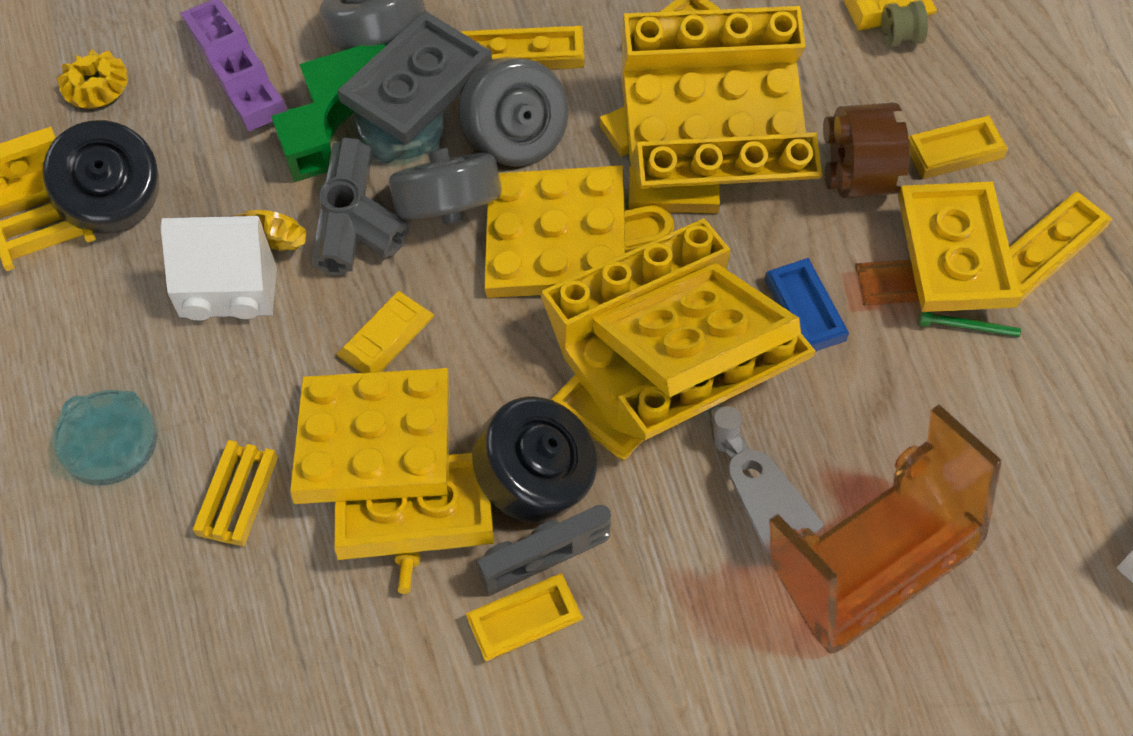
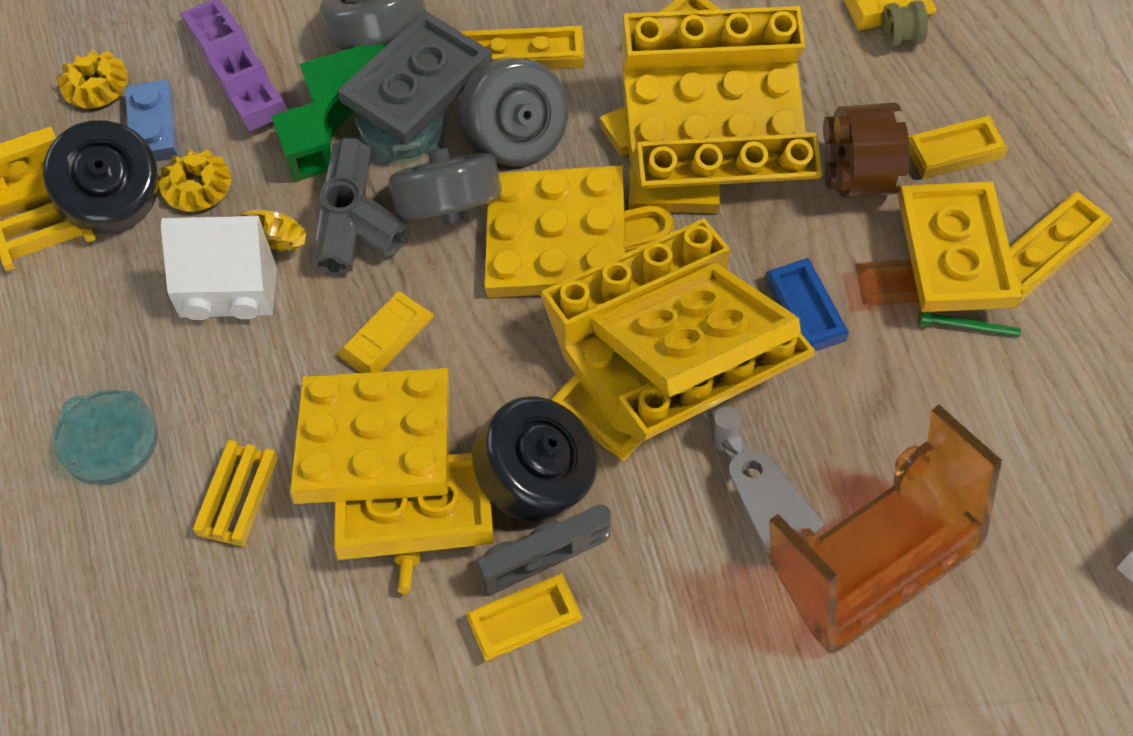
none -> medium blue plate [125,79,178,161]
none -> yellow gear [159,148,232,212]

